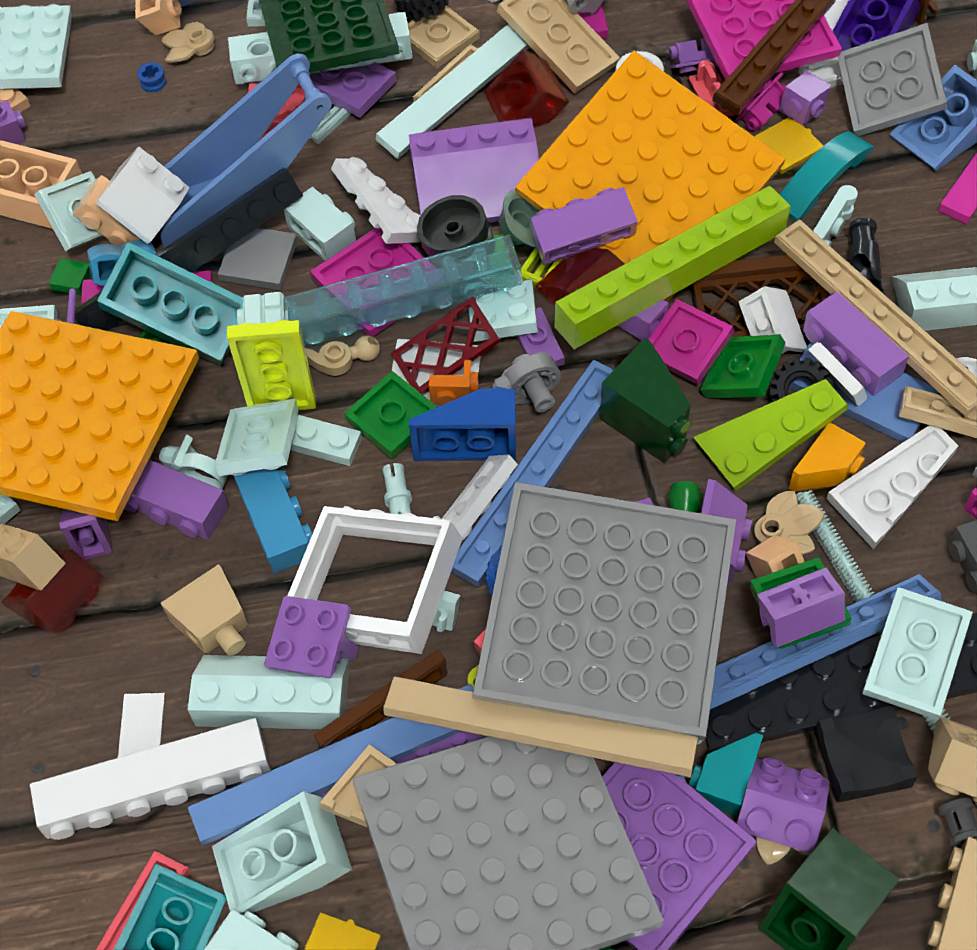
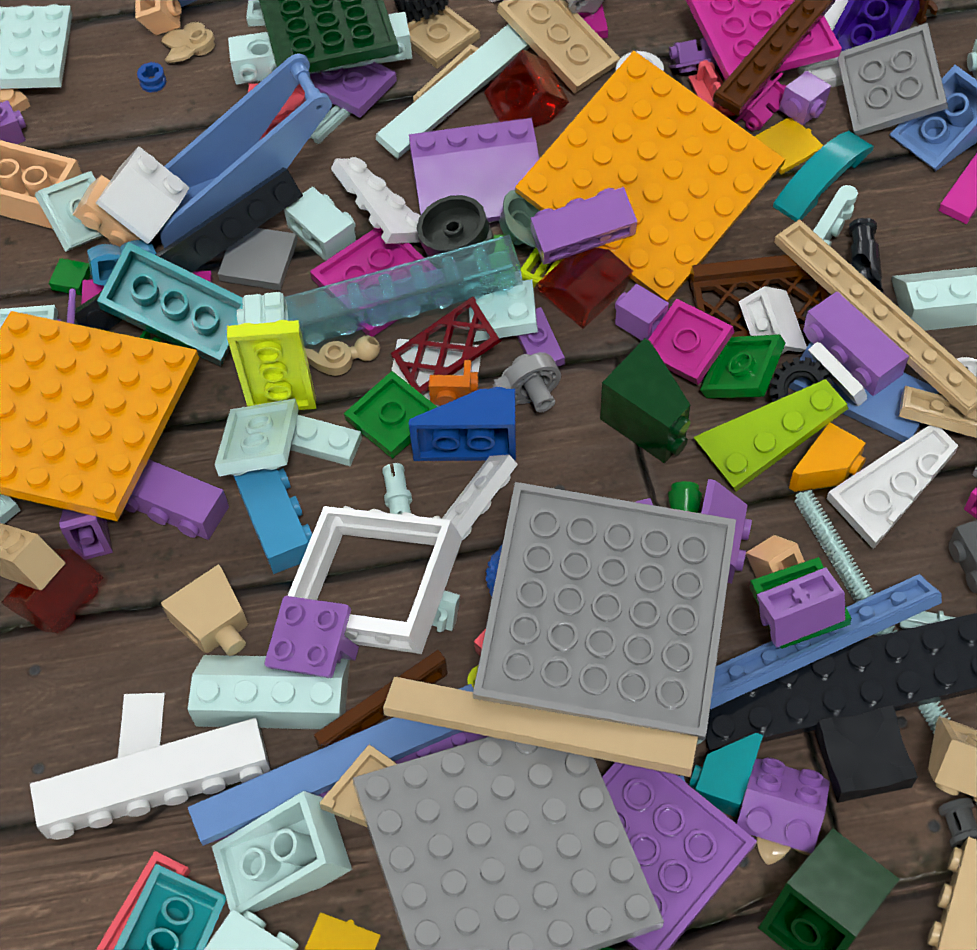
light aqua piece [159,435,228,489] -> none
medium blue plate [451,360,613,588] -> none
lime brick [555,185,791,349] -> none
tan plate [754,491,824,555] -> none
light aqua plate [862,587,973,720] -> none

